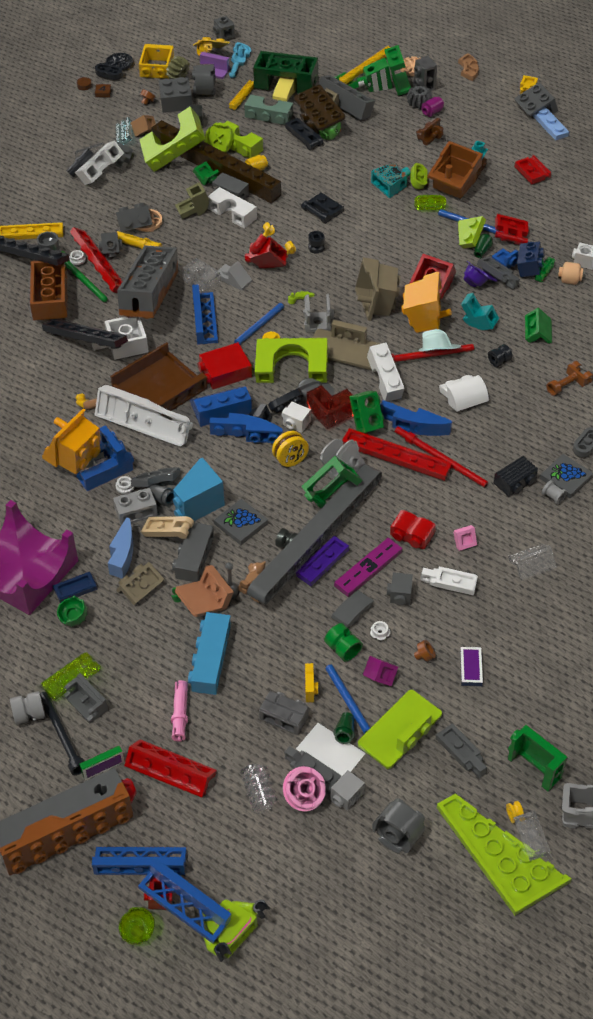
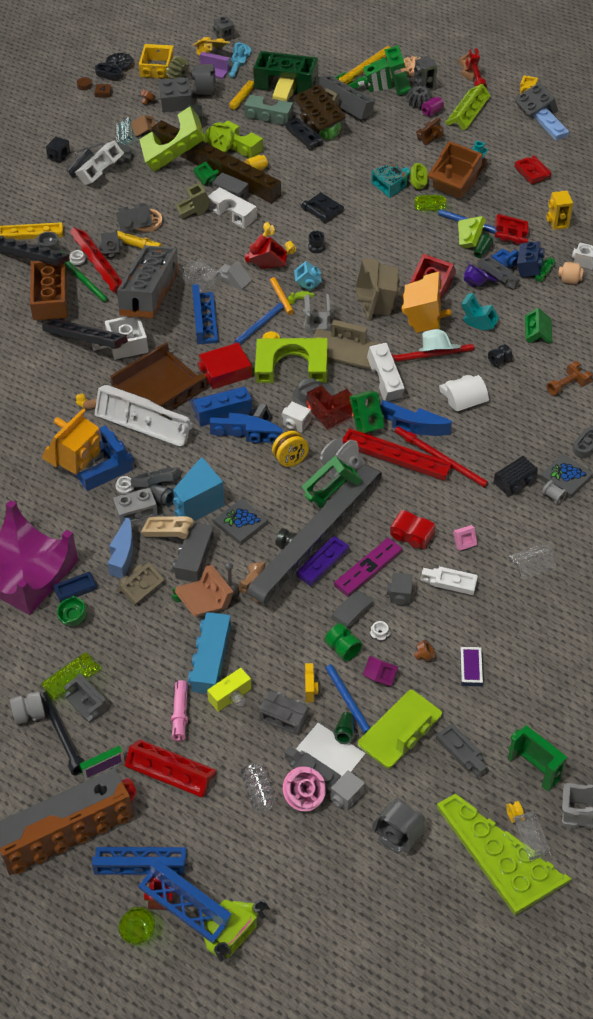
black plate [268,388,303,413] -> none
none -> black brick [46,136,71,163]
none -> neon yellow piece [207,668,252,712]
none -> light orange bar [270,277,294,315]
none -> medium azure brick [294,261,322,291]
none -> lime fence [445,84,491,130]
none -> red bar [465,48,487,88]
none -> yellow brick [546,191,573,230]

